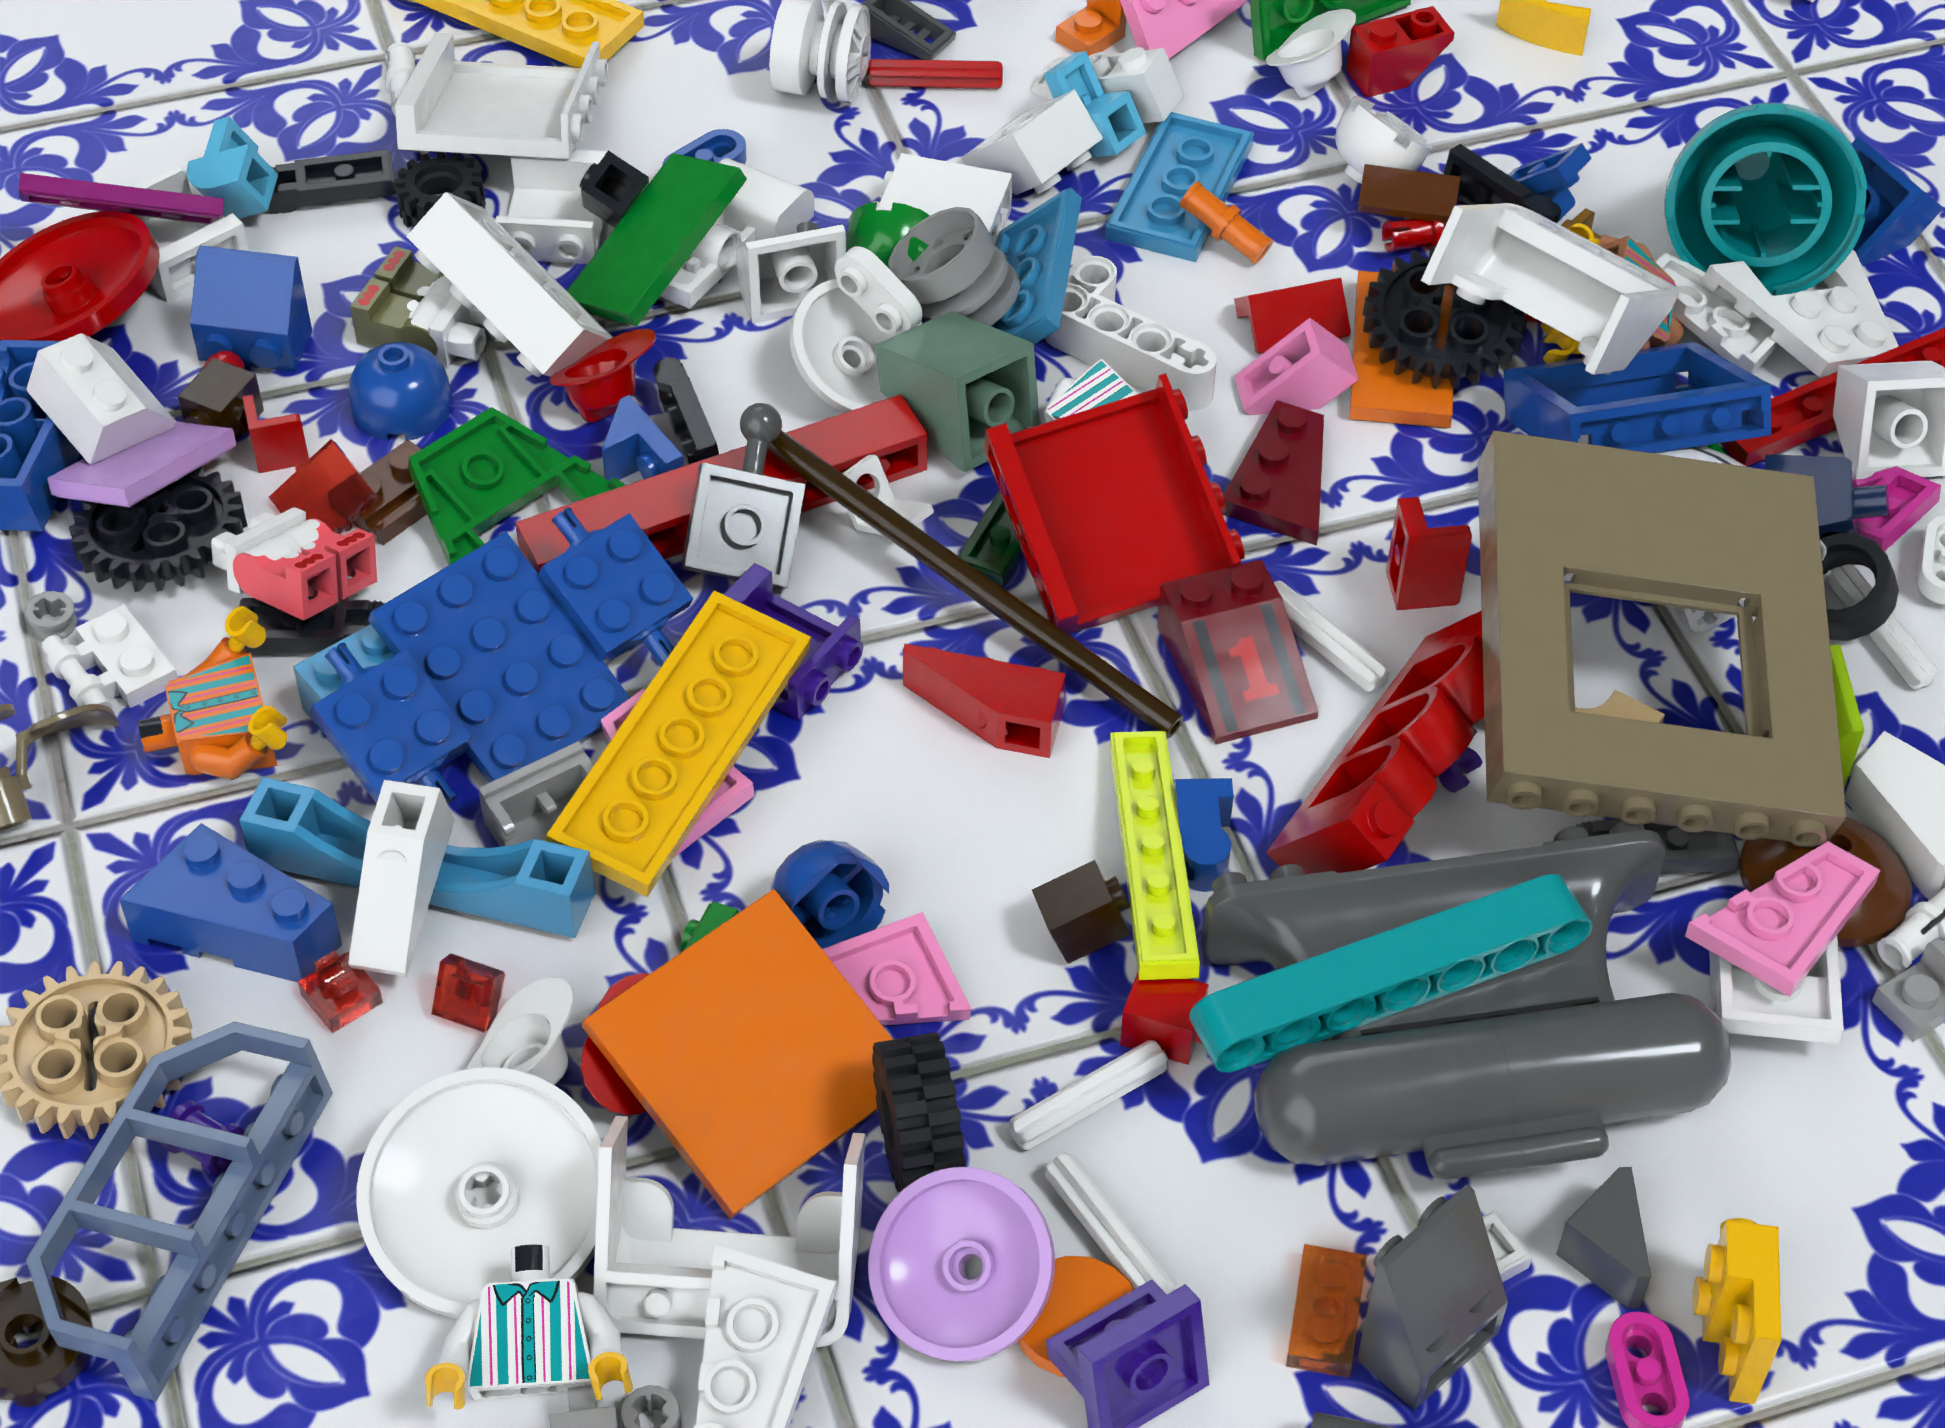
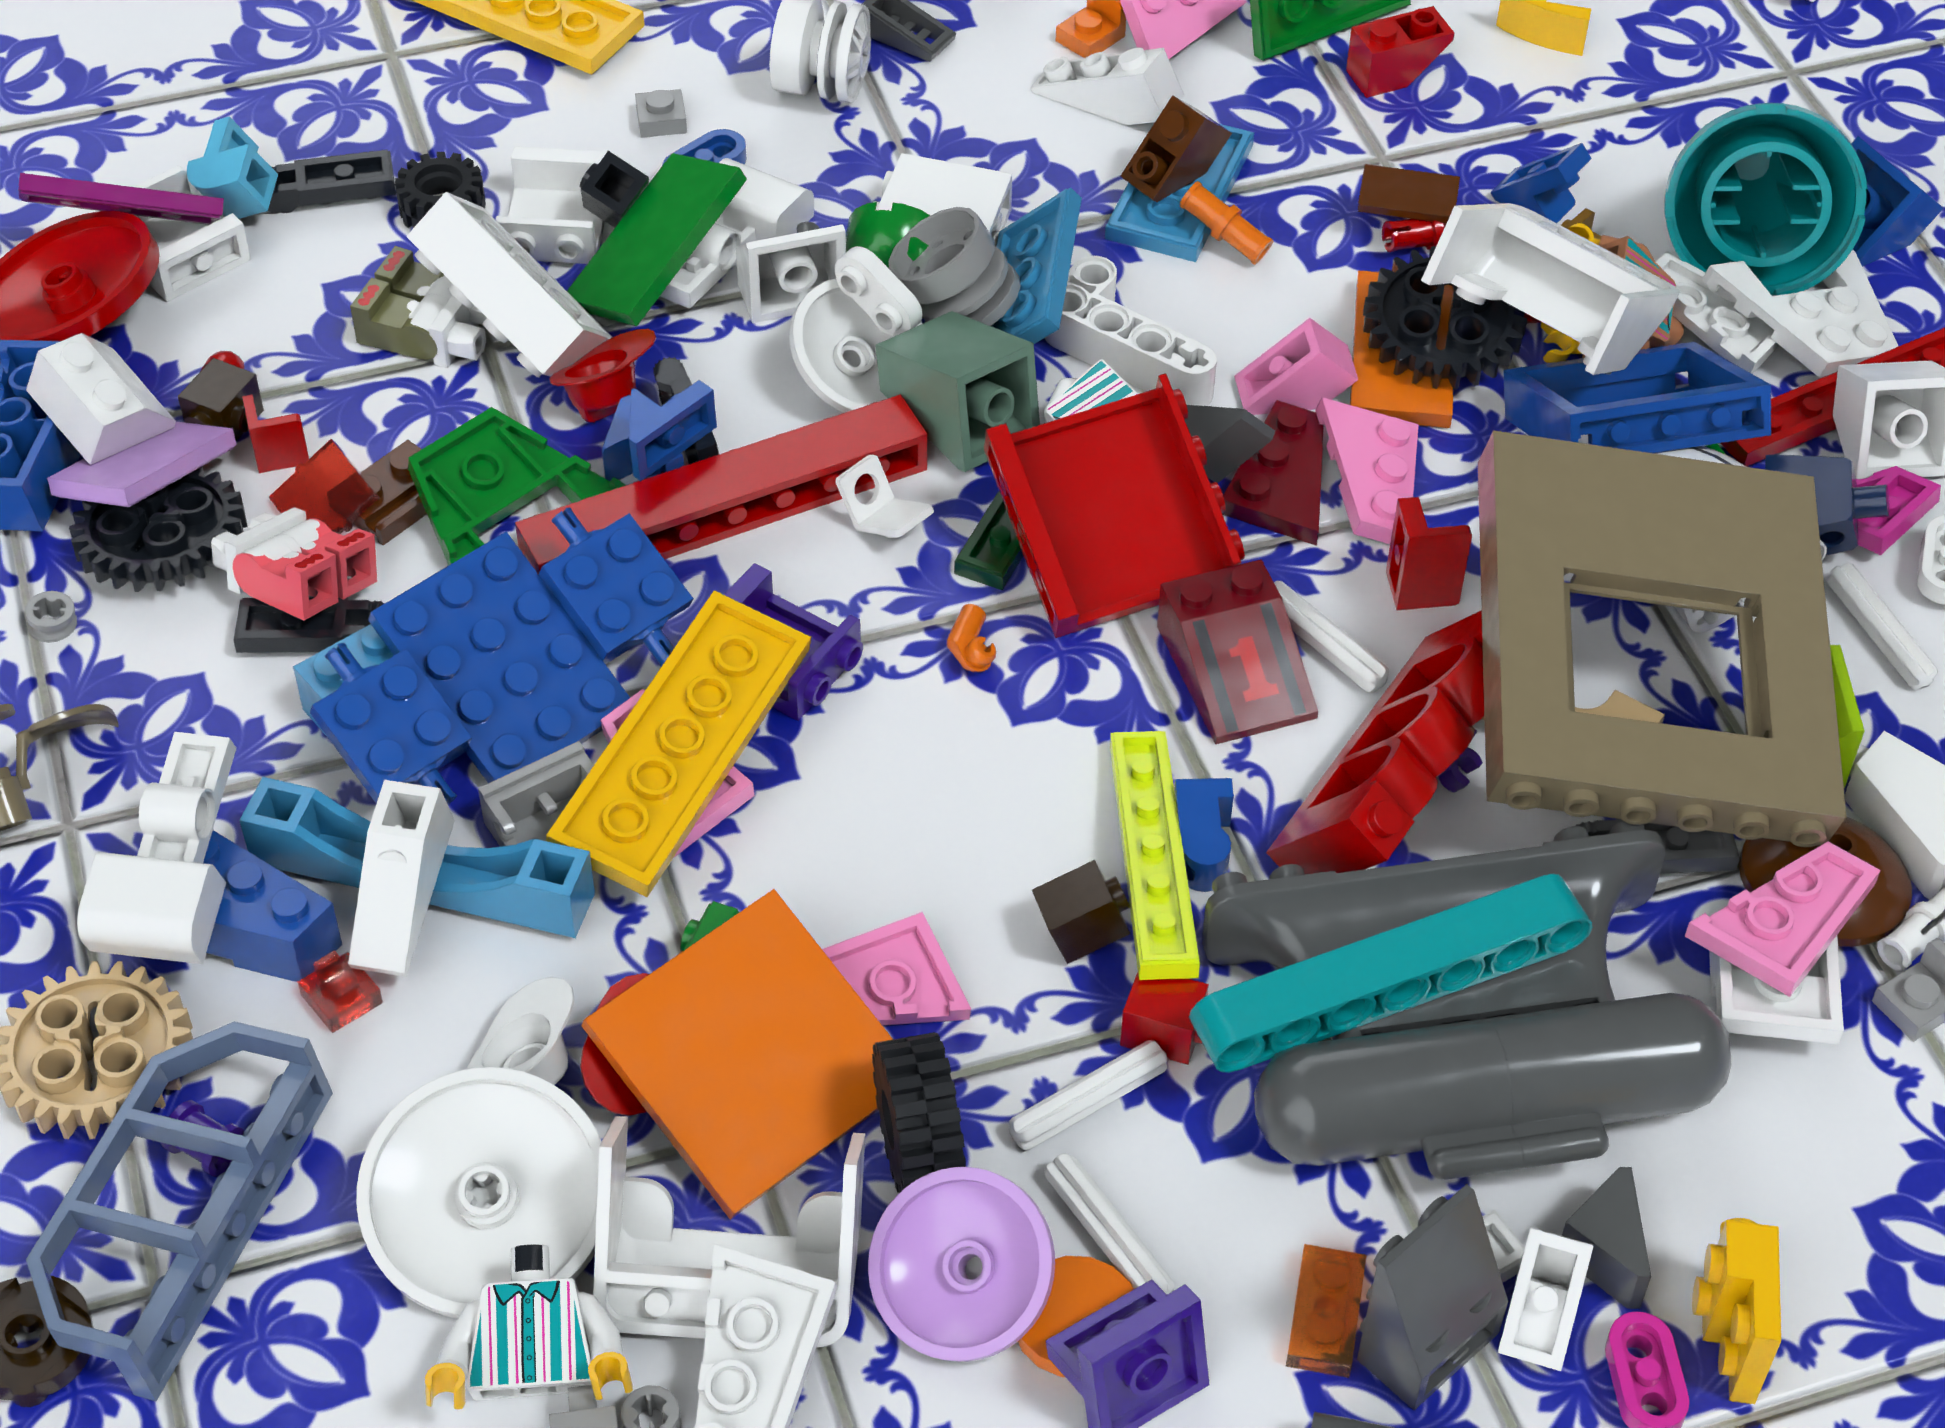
white plate [41,604,178,709] -> none
torso [137,606,287,780] -> none
slope [190,245,312,372] -> none
blue cylinder [349,342,452,441] -> none
white pin [384,42,416,116] -> none
white panel [395,33,608,159] -> none
clear red tile [431,953,505,1033] -> none
plate [680,403,806,590] -> none
dark brown piece [767,430,1184,739] -> none
blue cylinder [770,840,889,949] -> none
red axle [867,59,1003,89] -> none
red slope [903,644,1066,758] -> none
white slope [961,89,1103,195] -> none
medium azure brick [1043,51,1146,157] -> none
red panel [1234,278,1351,354] -> none
white piece [1265,9,1356,98] -> none
white cylinder [1335,96,1433,183] -> none
black hinge [1444,144,1562,223] -> none
black tyre [1820,533,1899,641] -> none
none -> white plate [77,732,236,964]
none -> blue slope [629,380,717,481]
none -> light grey plate [635,89,687,138]
none -> orange arm [946,604,996,672]
none -> reddish brown slope [1120,95,1232,202]
none -> dark grey slope [1185,405,1275,483]
none -> bright pink wing [1315,397,1419,544]
none -> white slope [1498,1227,1593,1371]

